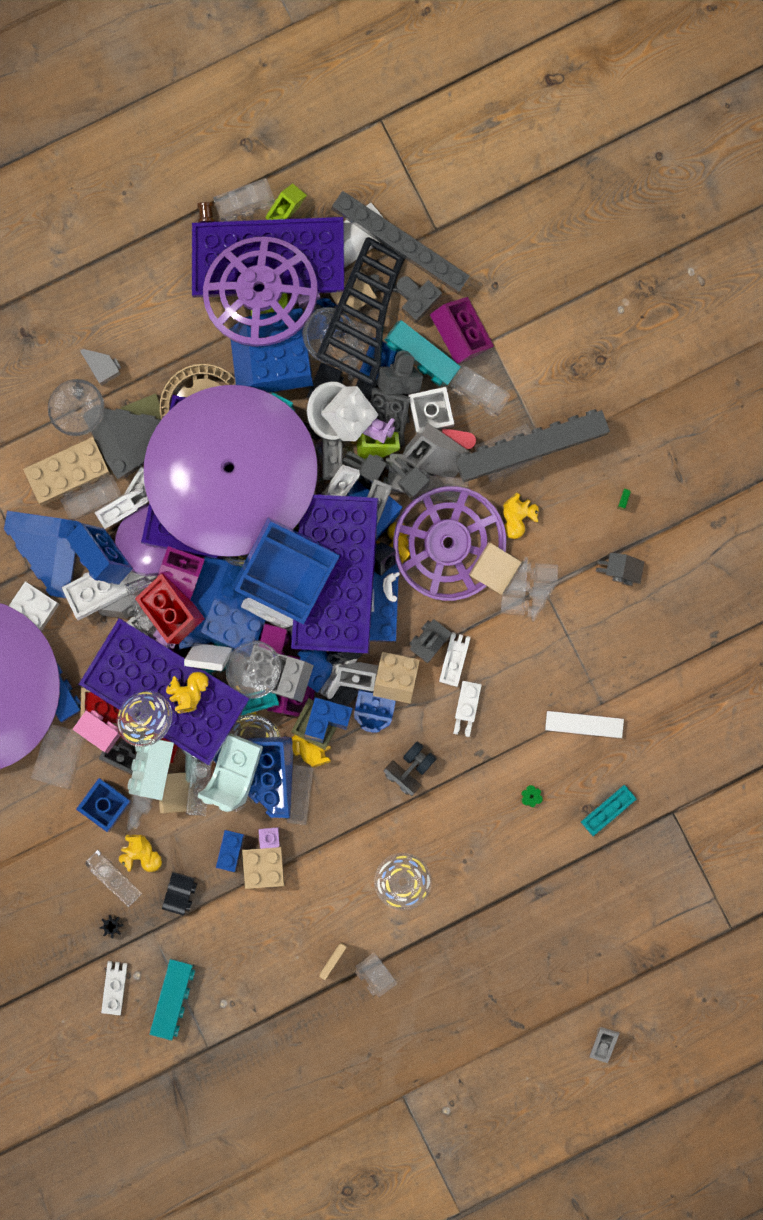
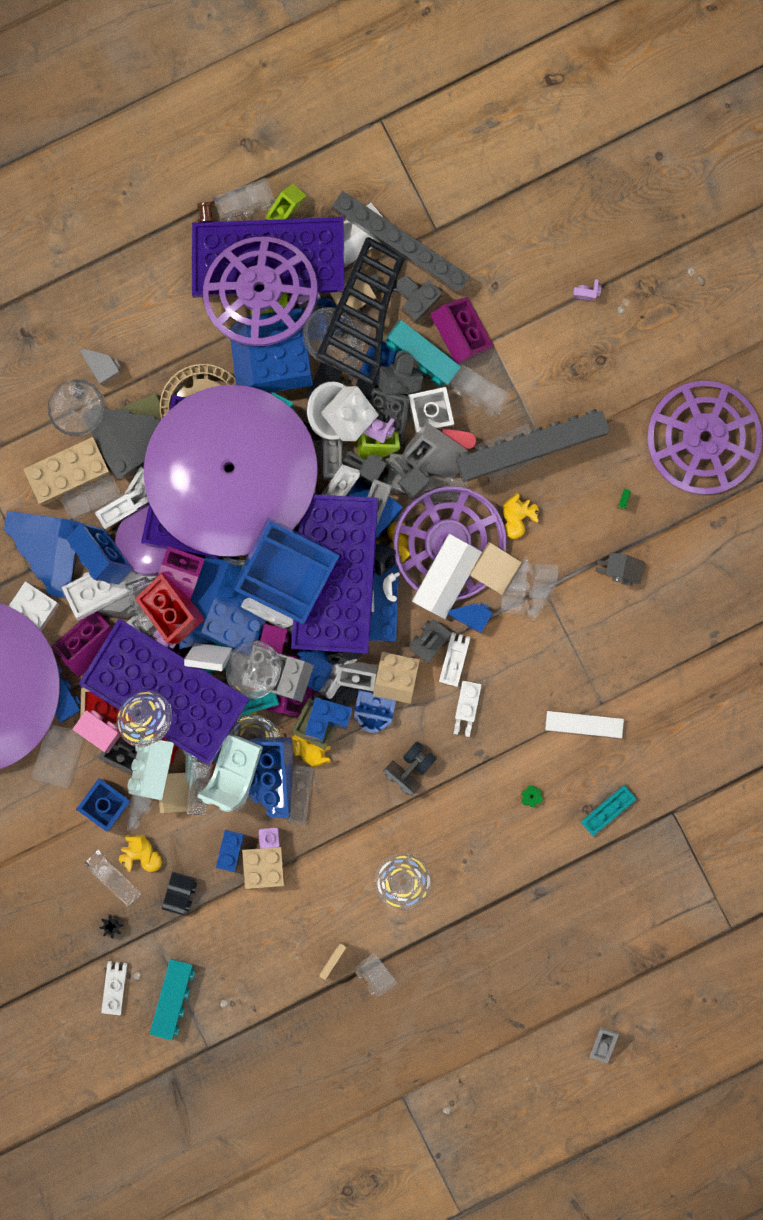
yellow animal [166,672,209,714] -> none
none -> magenta slope [51,611,113,678]
none -> white slope [412,534,482,619]
none -> blue slope [448,603,492,634]
none -> lavender bracket [572,279,602,301]
none -> medium lavender dish [647,381,762,495]

